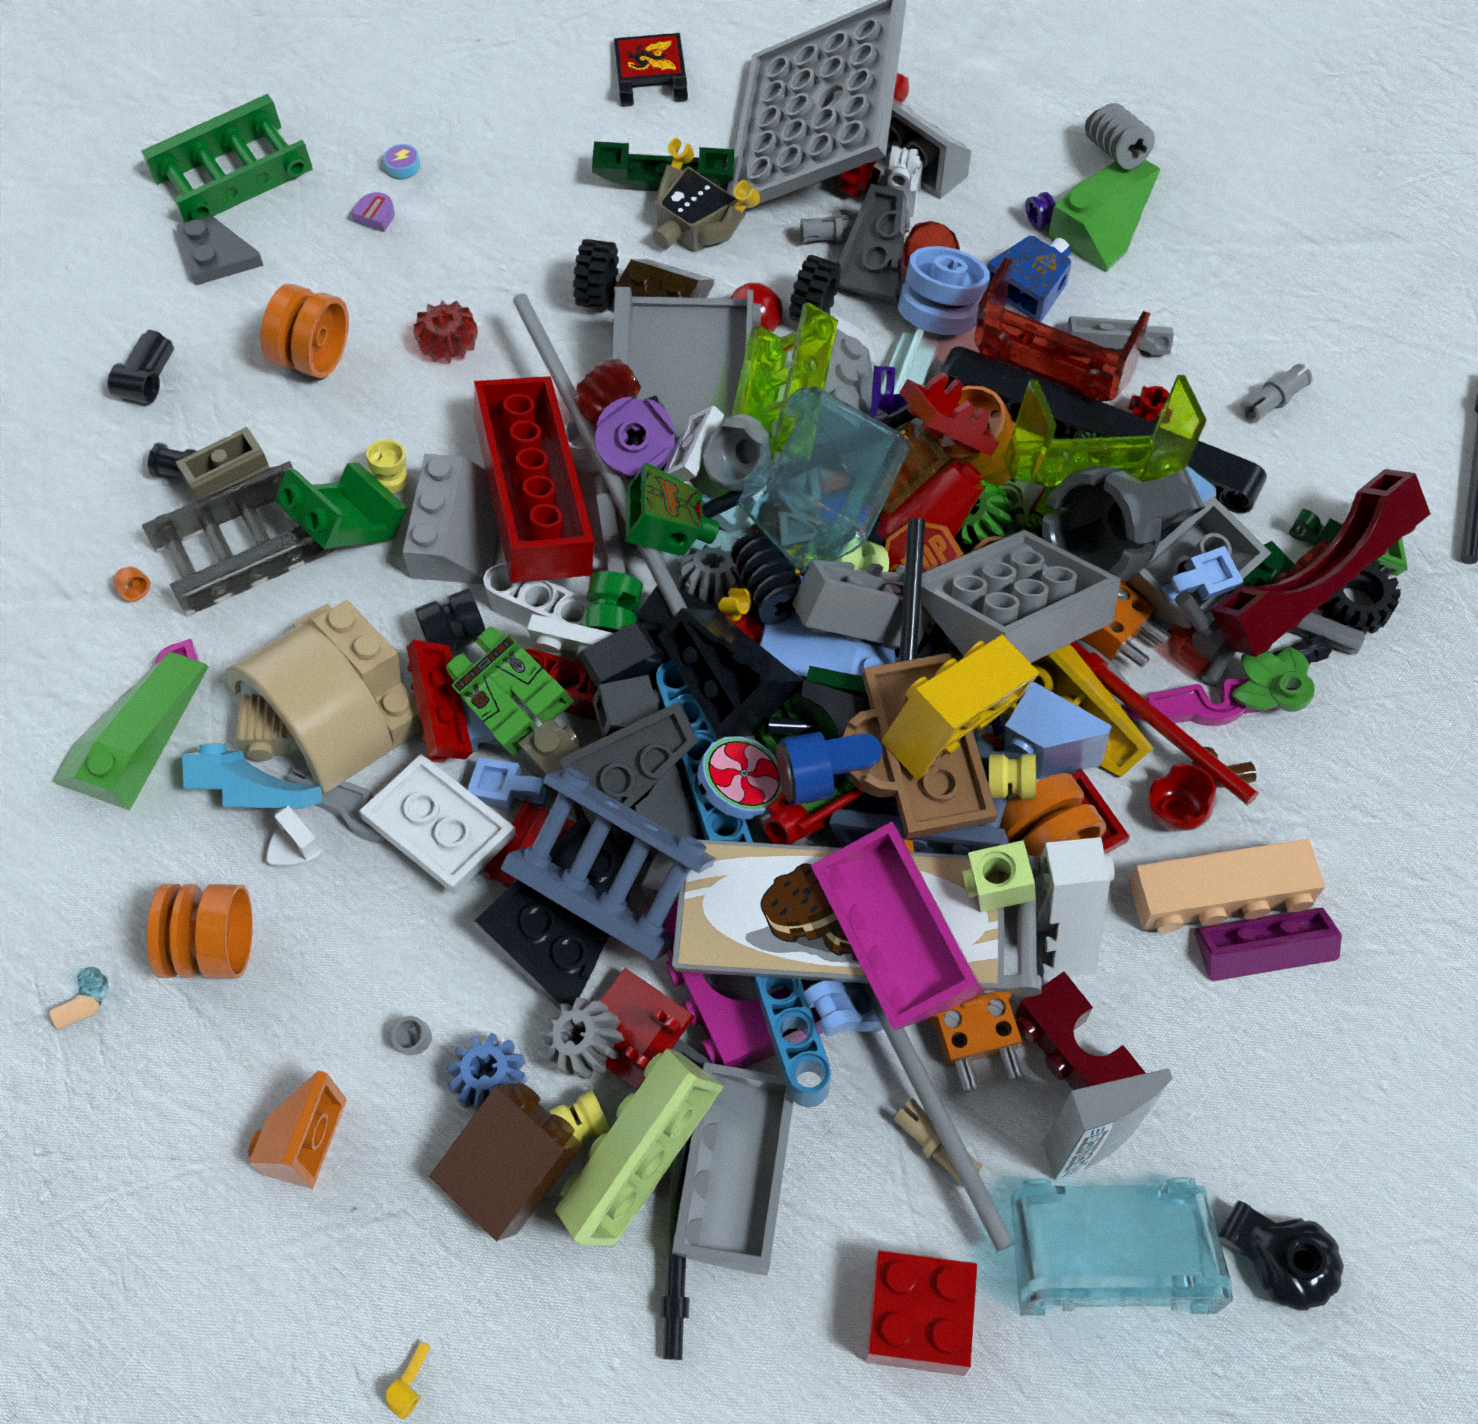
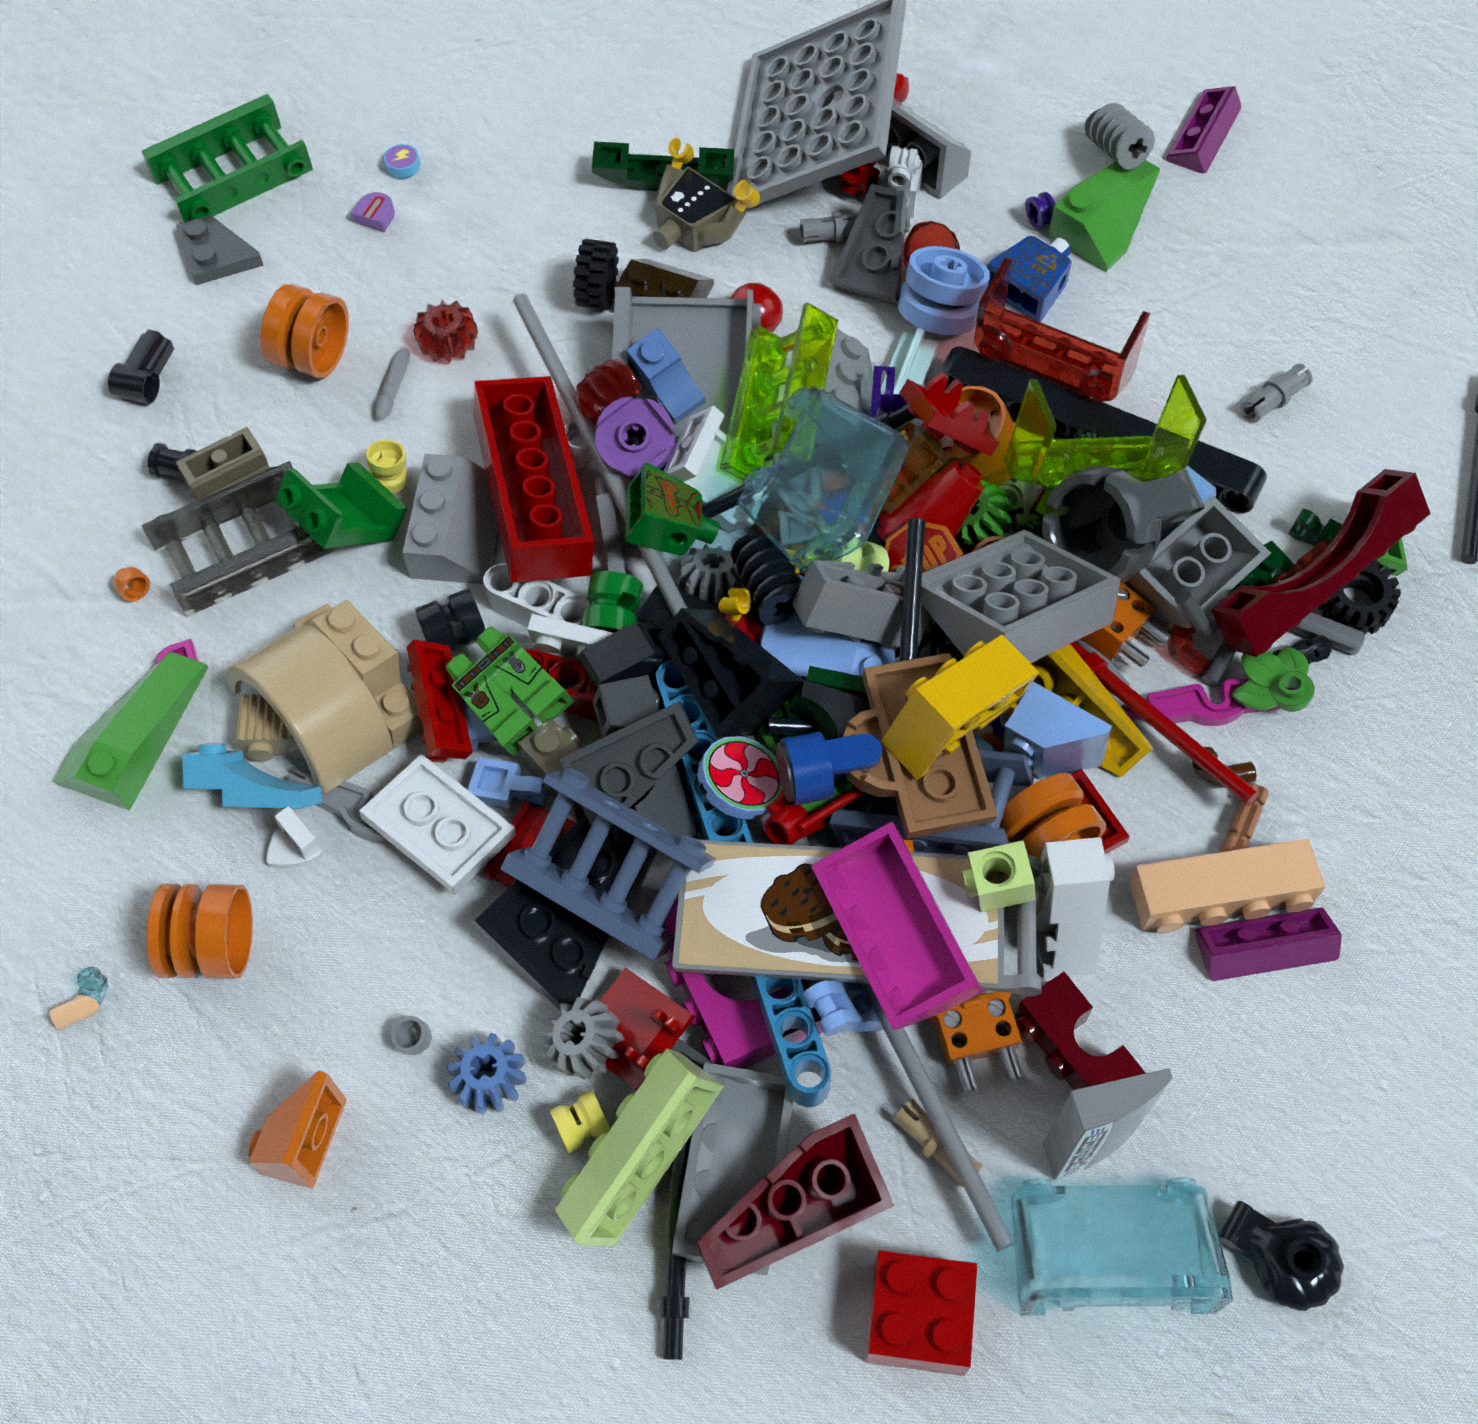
yellow hand [386,1342,431,1419] -> none
reddish brown brick [429,1083,584,1242] -> none
flag [614,33,688,106] -> none
light grey hair [702,414,772,492] -> none
black tyre [789,255,841,328] -> none
light yellow wheel [989,754,1036,799] -> none
light grey hinge [1067,316,1174,356] -> none
red gear [1128,386,1178,427] -> none
red hair [1147,763,1217,832] -> none
light blue plate [1162,546,1244,602] -> none
none -> light grey piece [376,347,410,419]
none -> medium blue arch [626,328,706,424]
none -> dark red wedge [696,1114,894,1290]
none -> magenta slope [1166,86,1242,173]
none -> nougat axle [1220,782,1269,852]

